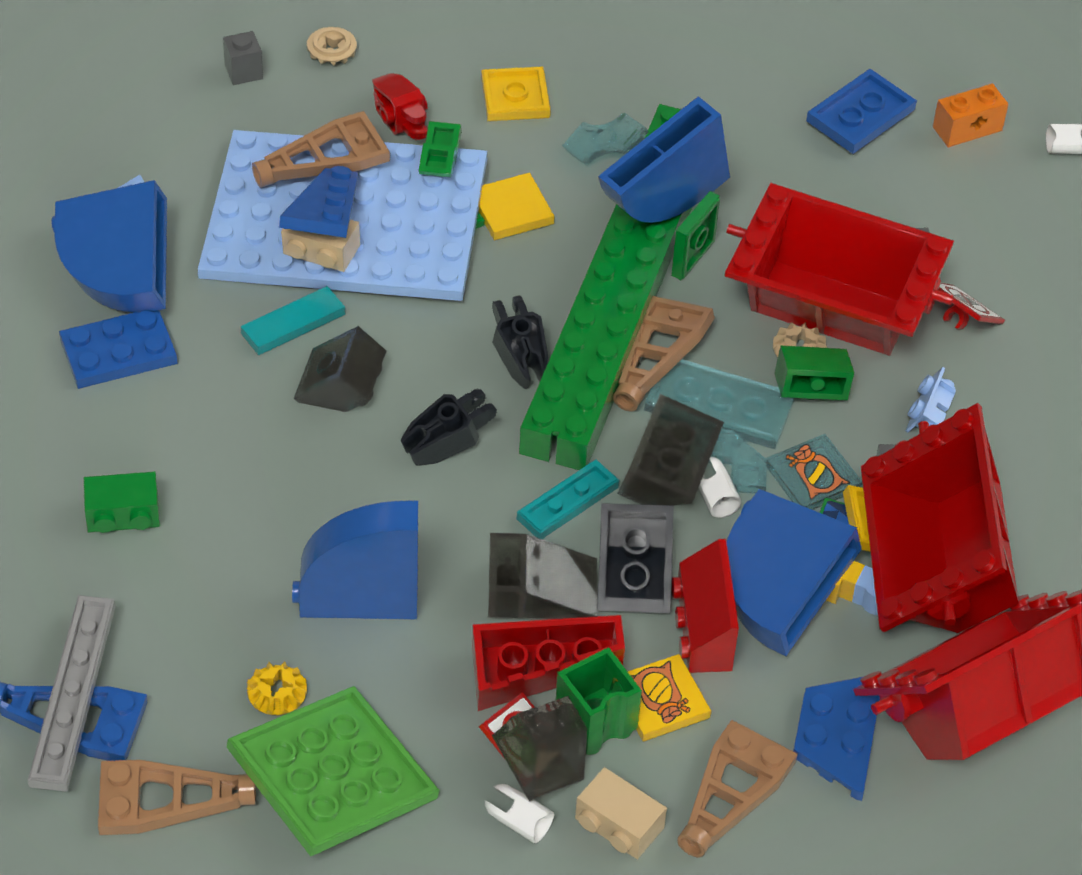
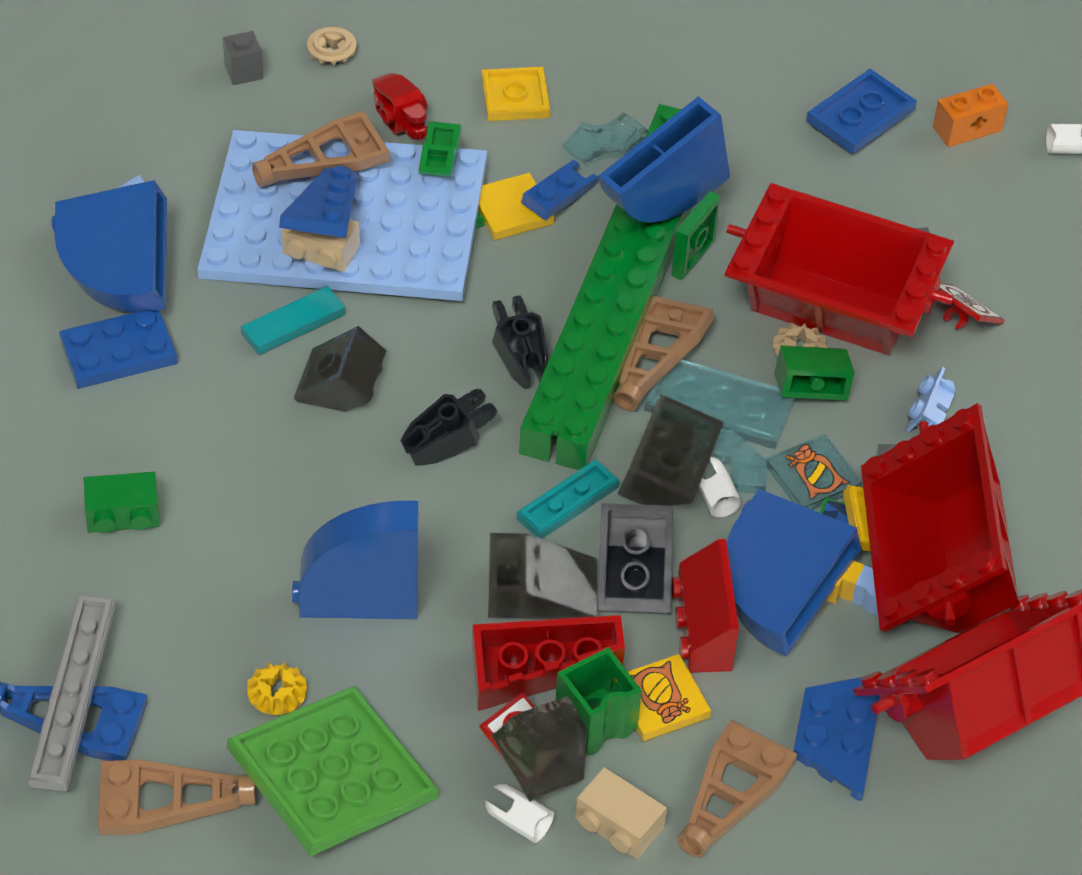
none -> blue hinge [521,160,599,220]

